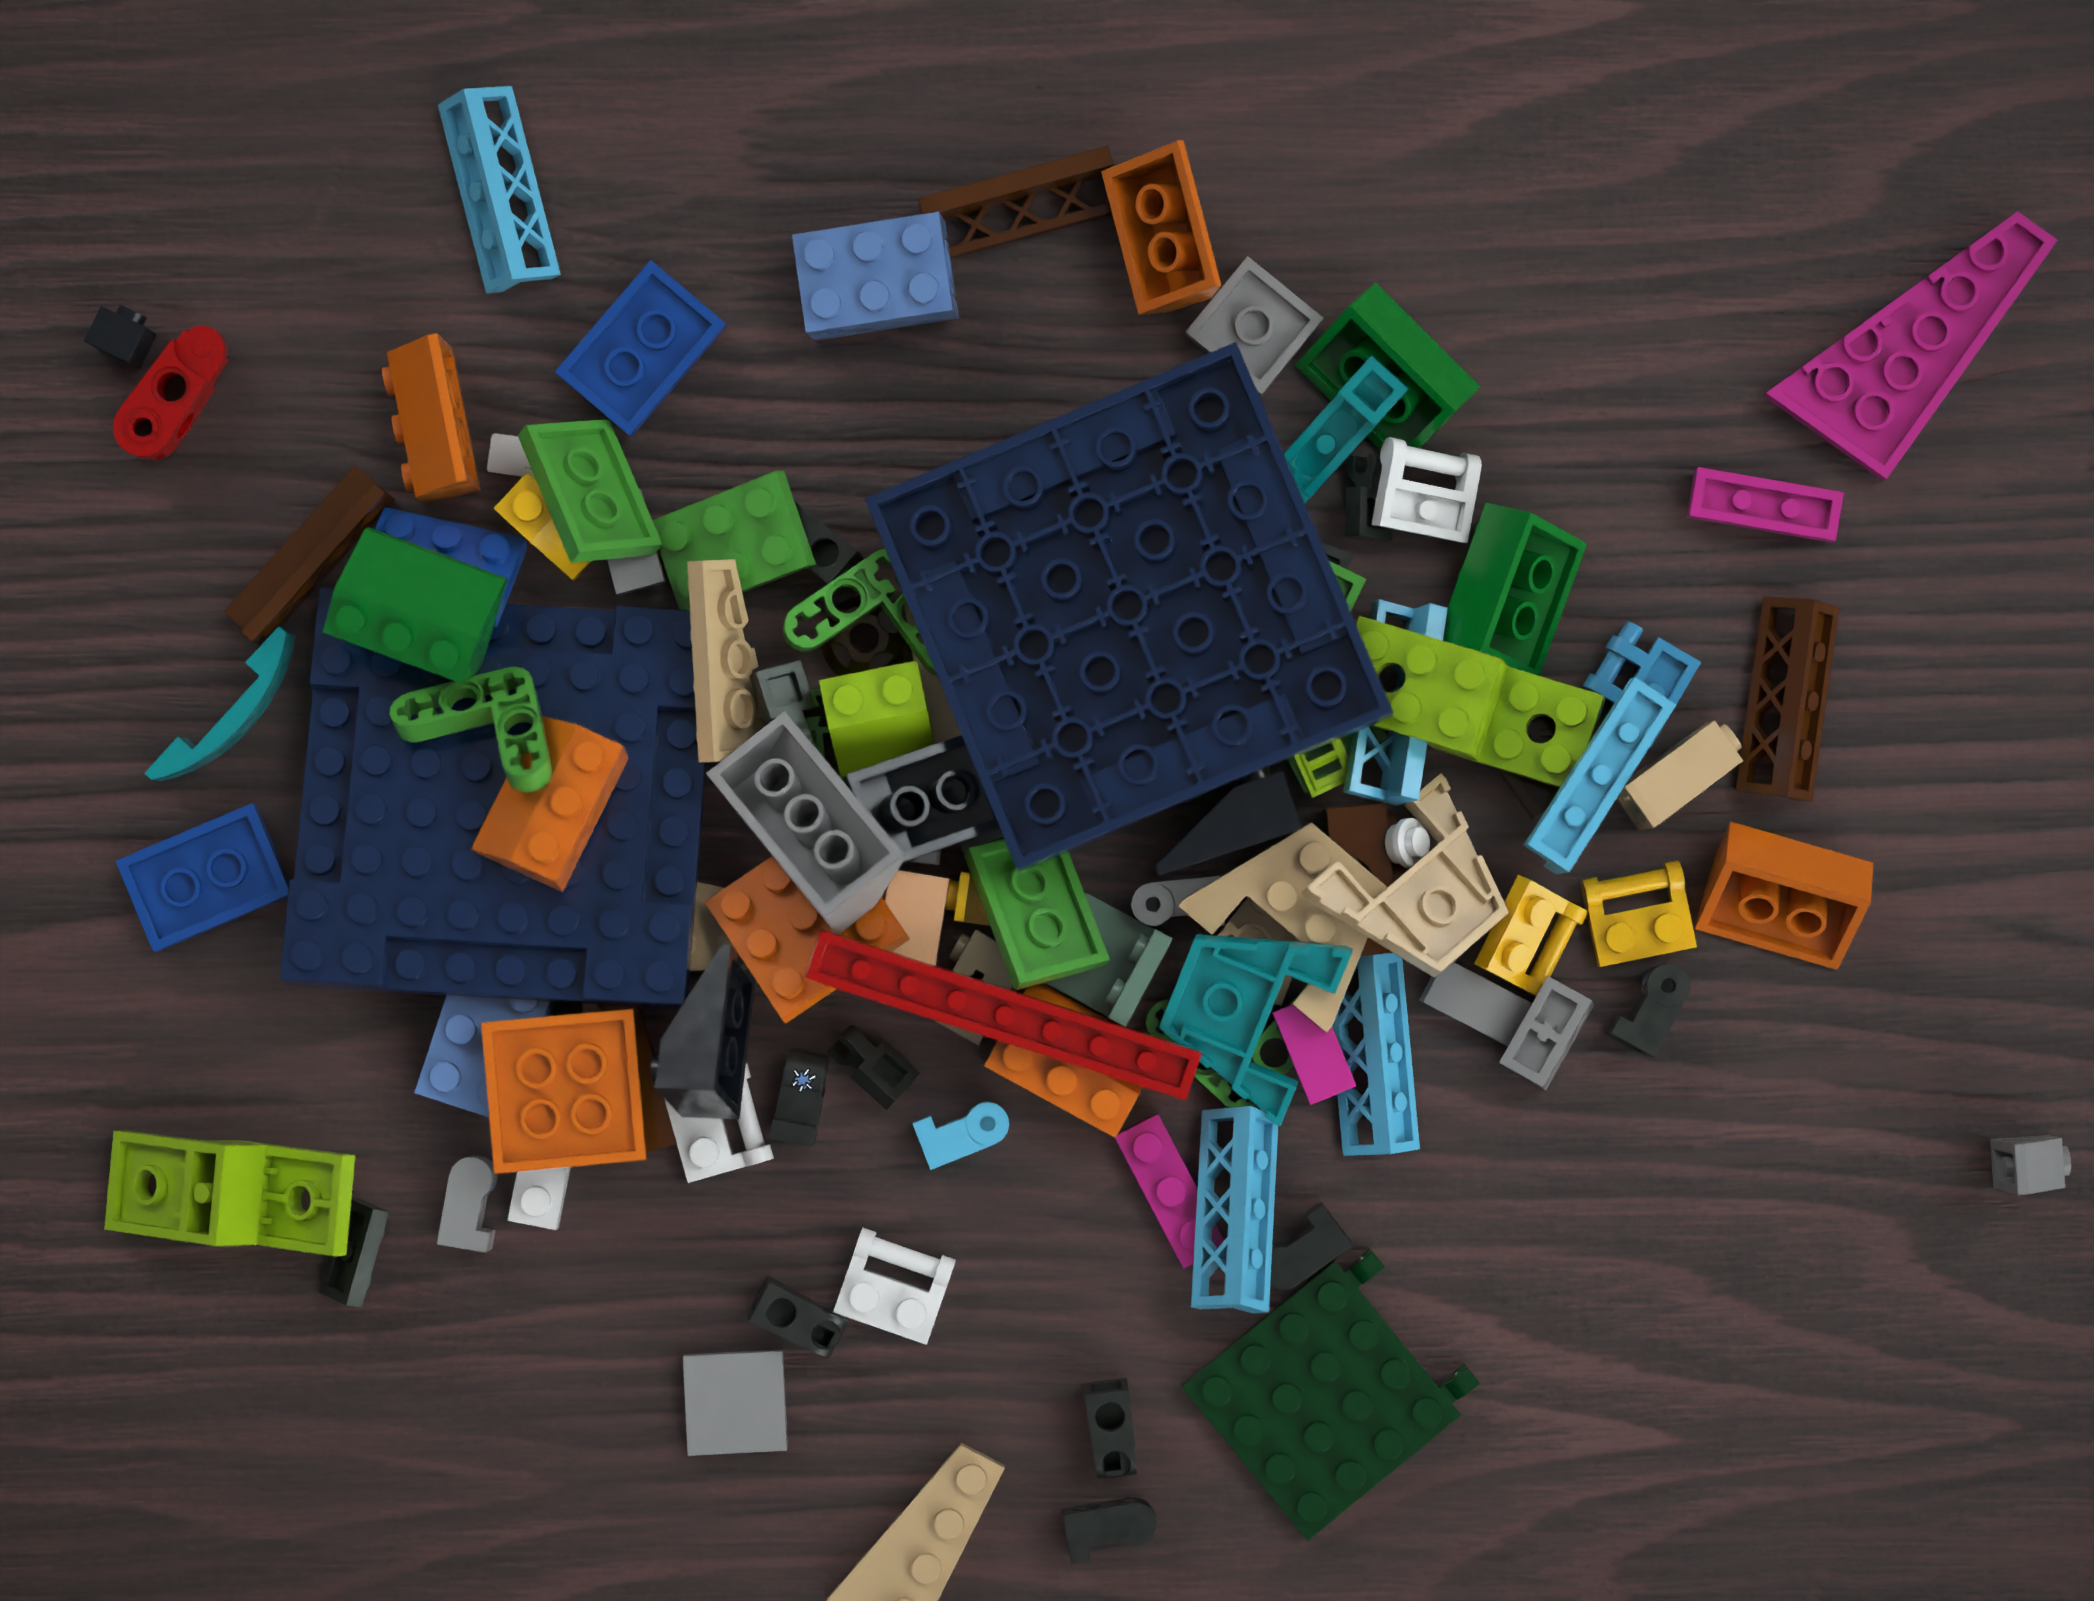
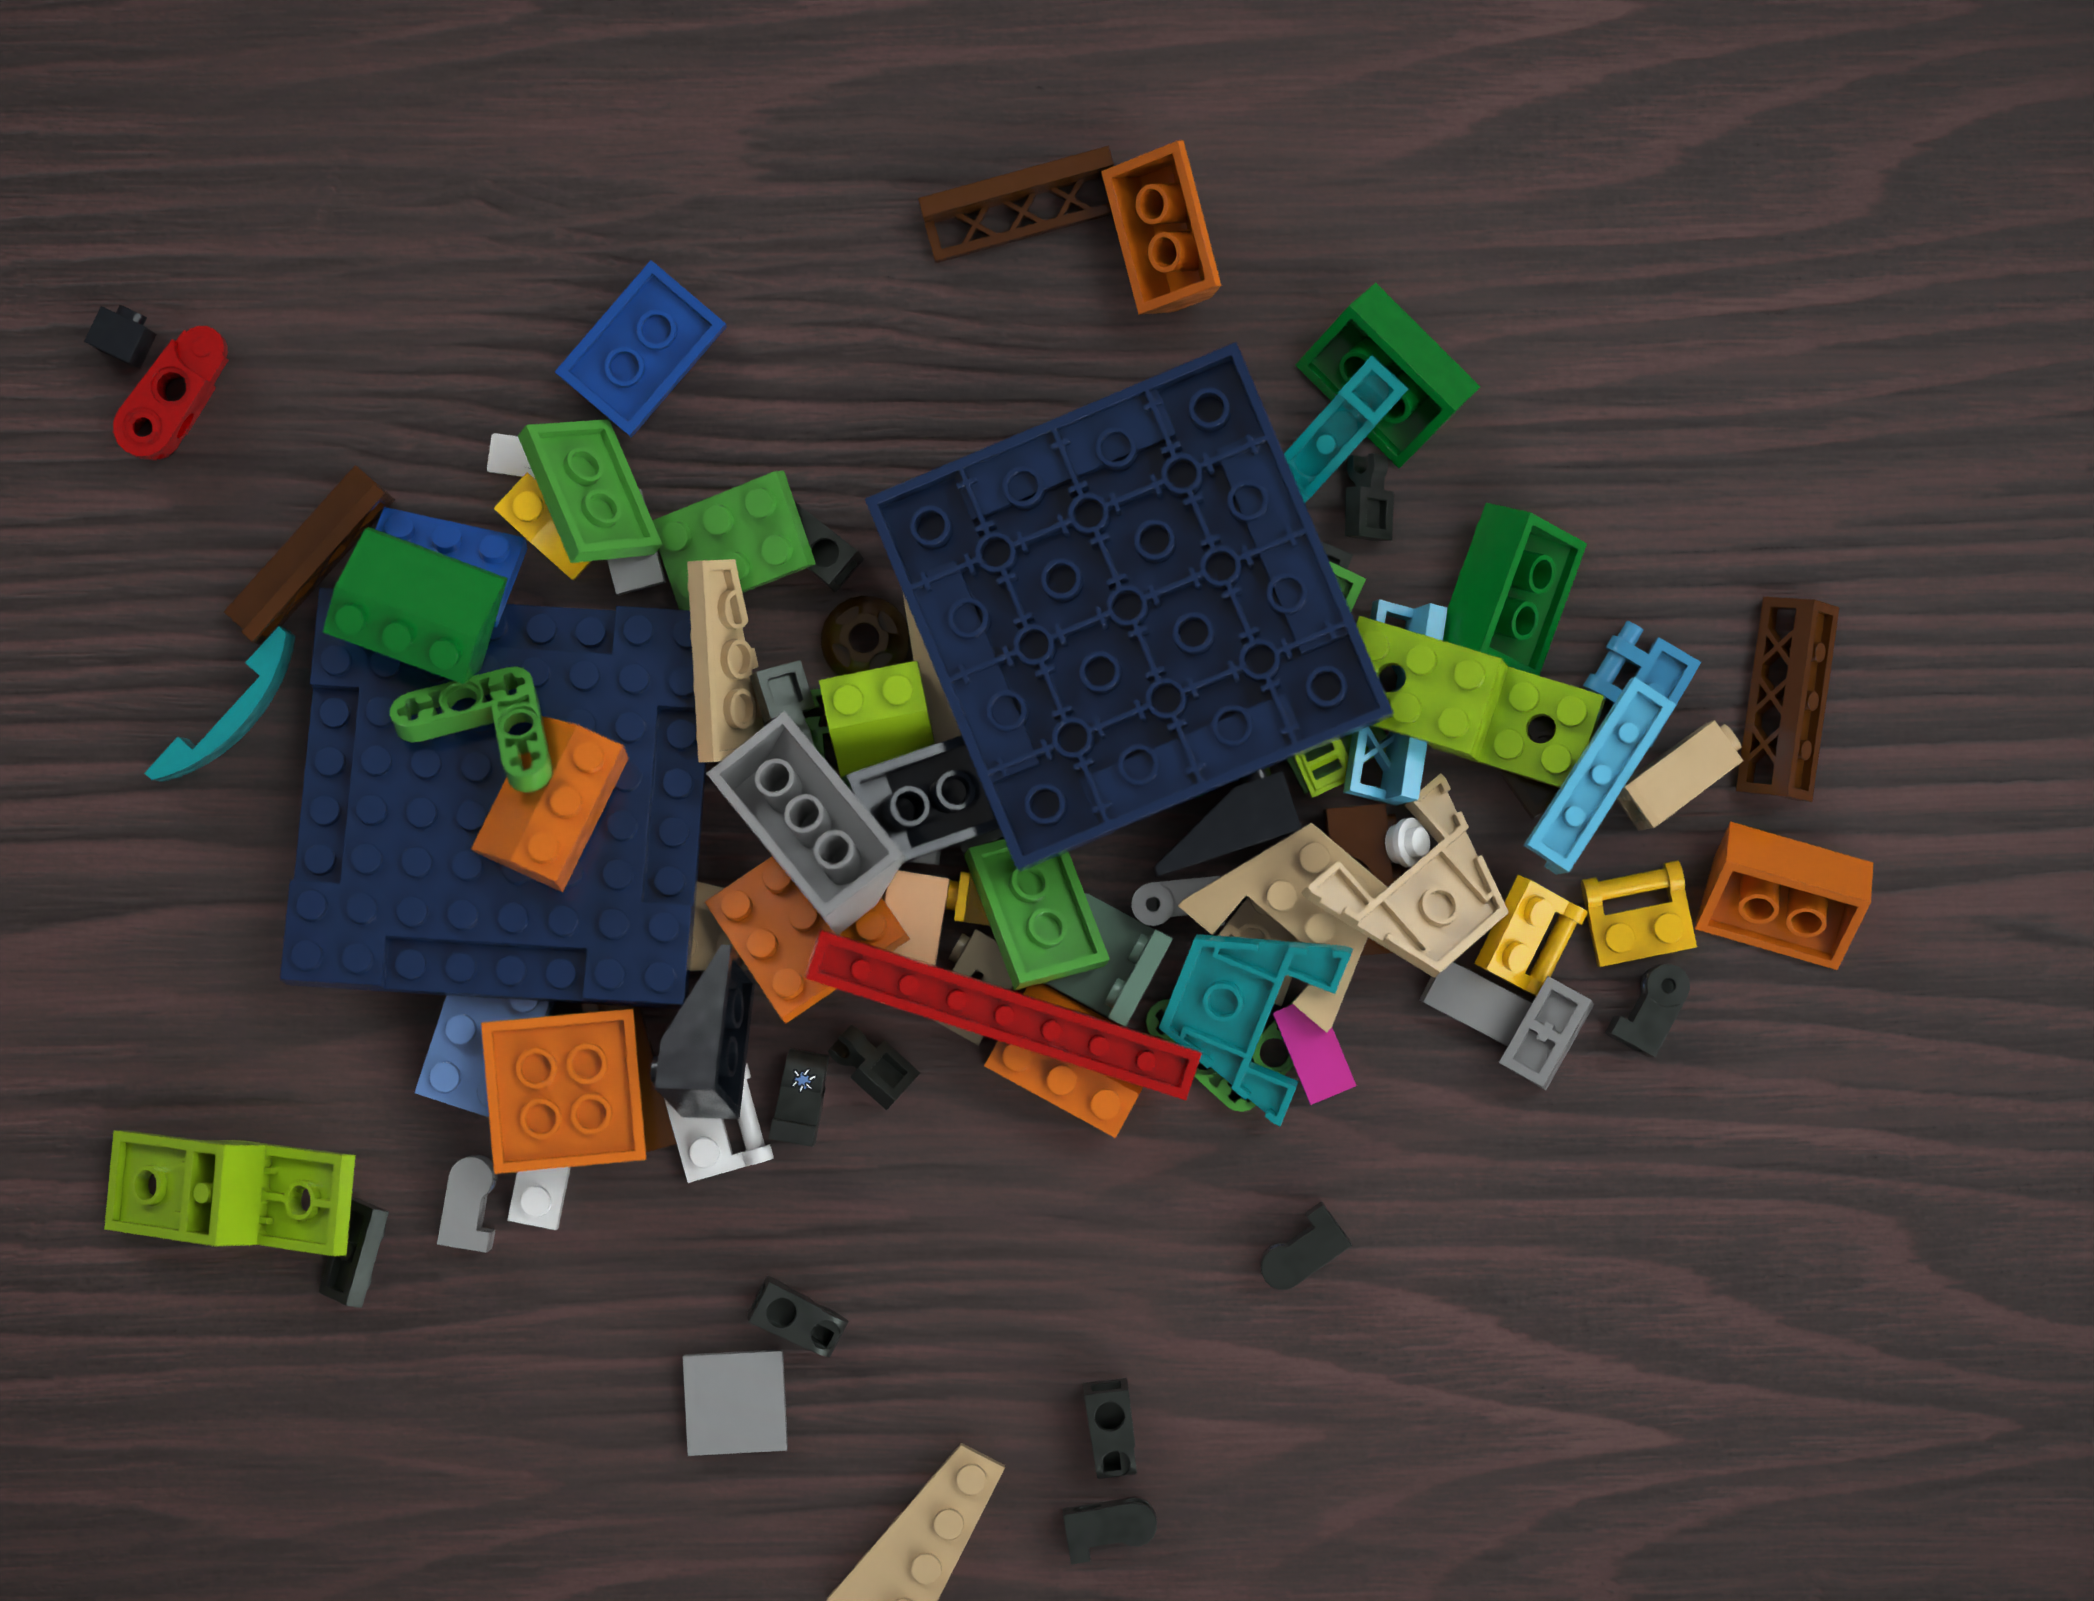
blue plate [115,803,290,952] -> none
orange slope [382,333,481,503] -> none
medium azure fence [438,86,561,294] -> none
bright green beam [783,549,937,676] -> none
medium blue piece [792,212,959,341] -> none
white plate [833,1227,956,1345] -> none
medium azure leg [912,1101,1009,1170] -> none
dark pink plate [1115,1113,1224,1269] -> none
dark green plate [1181,1249,1480,1541] -> none
light grey plate [1185,256,1324,397] -> none
medium azure fence [1191,1106,1278,1313] -> none
medium azure fence [1332,953,1420,1156] -> none
white plate [1371,437,1482,543] -> none
dark pink plate [1686,467,1844,543] -> none
dark pink wing [1762,211,2058,481] -> none
light grey slope [1990,1135,2071,1195] -> none

